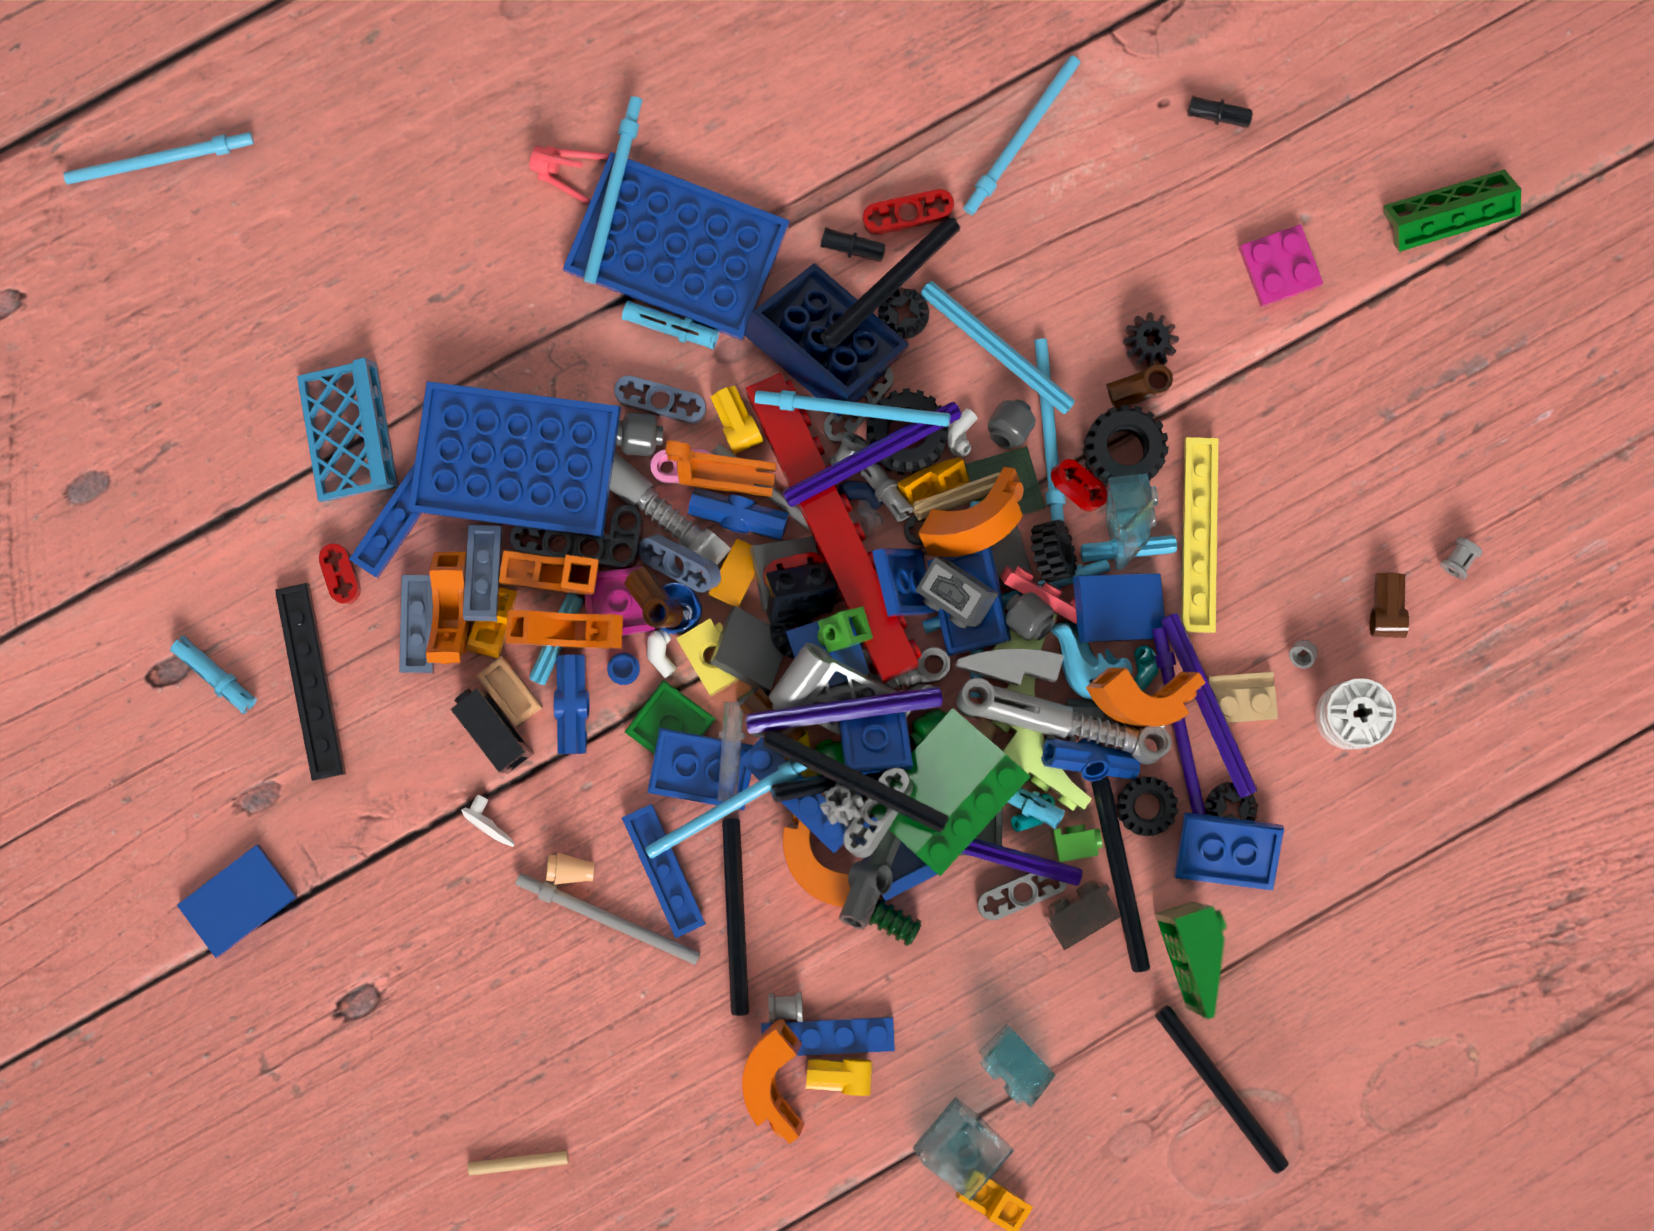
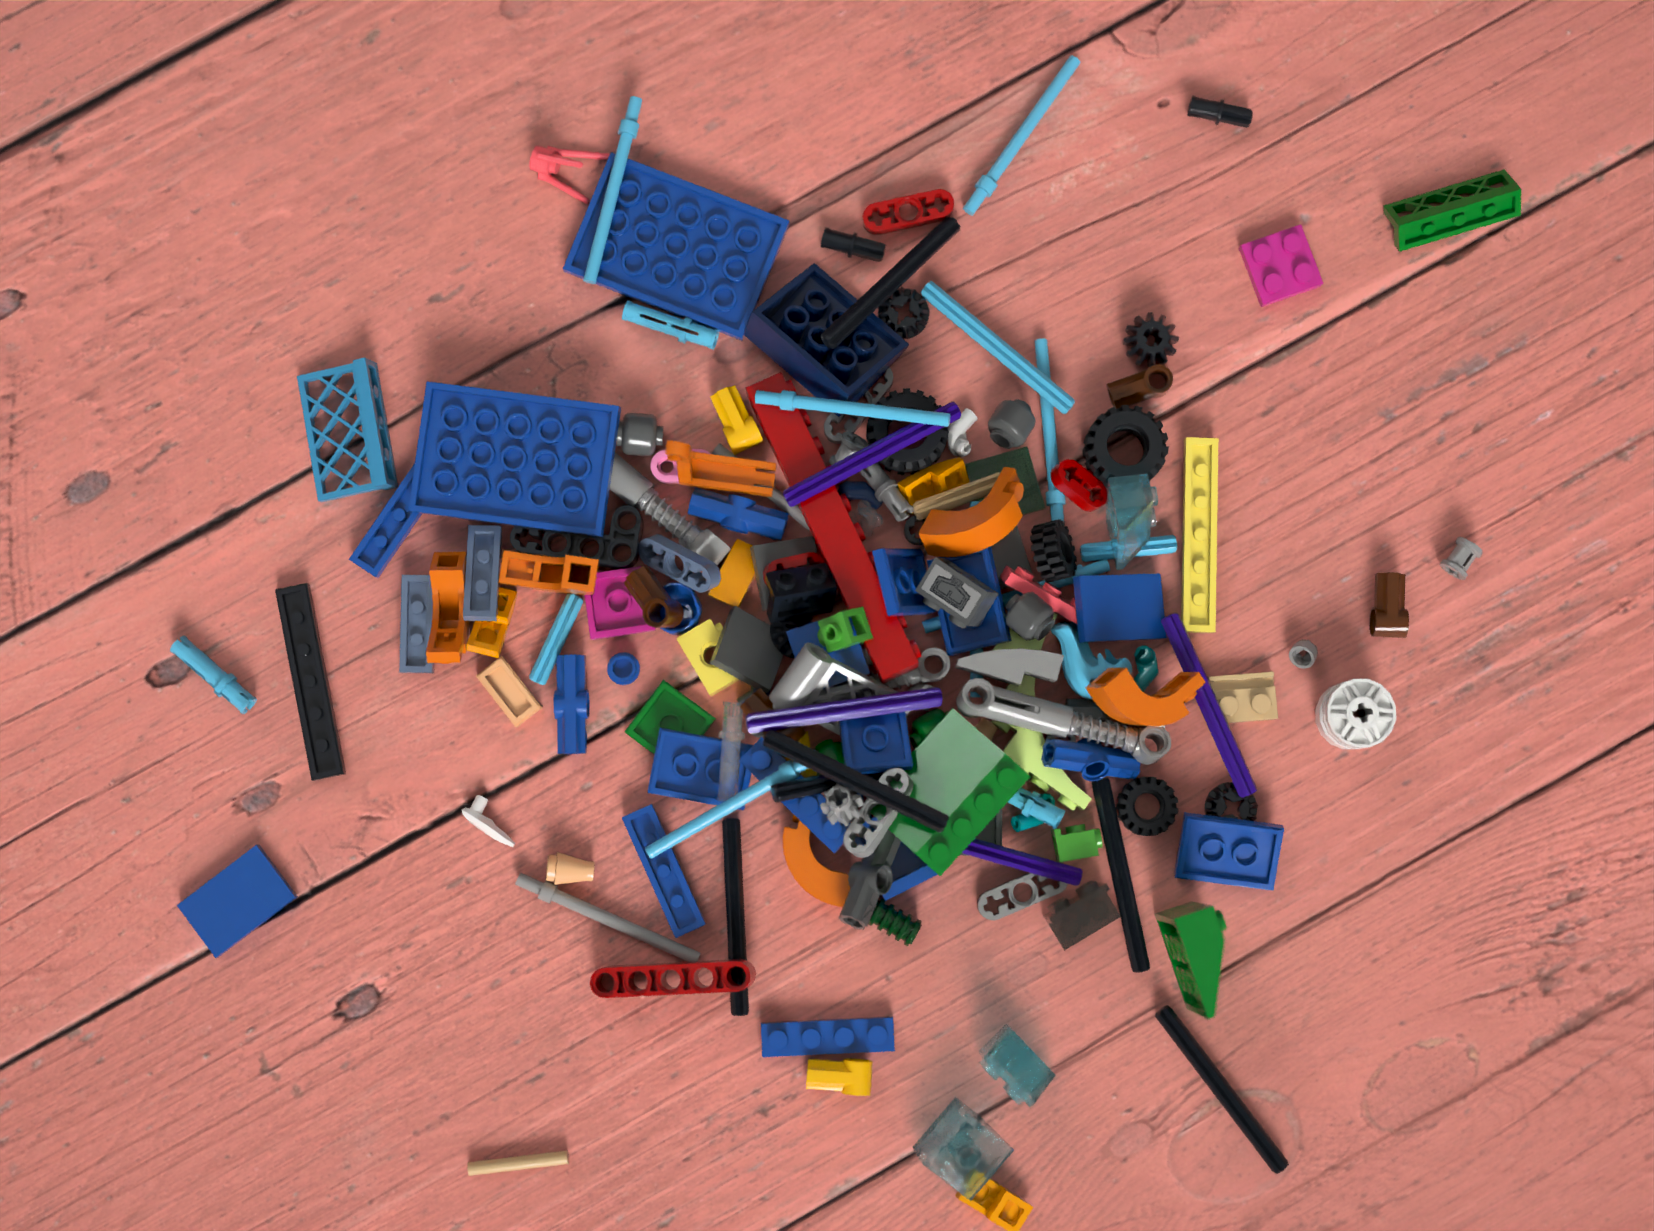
medium azure bar [63,132,255,185] -> none
red beam [319,543,361,605] -> none
black window [450,688,534,774] -> none
orange arch [506,610,623,649] -> none
sand blue beam [614,376,706,424] -> none
white arm [647,628,677,679] -> none
orange arch [742,1018,804,1144] -> none
light grey bush [768,992,803,1023] -> none
dark purple bar [1152,627,1206,815] -> none
none -> red beam [590,959,756,998]

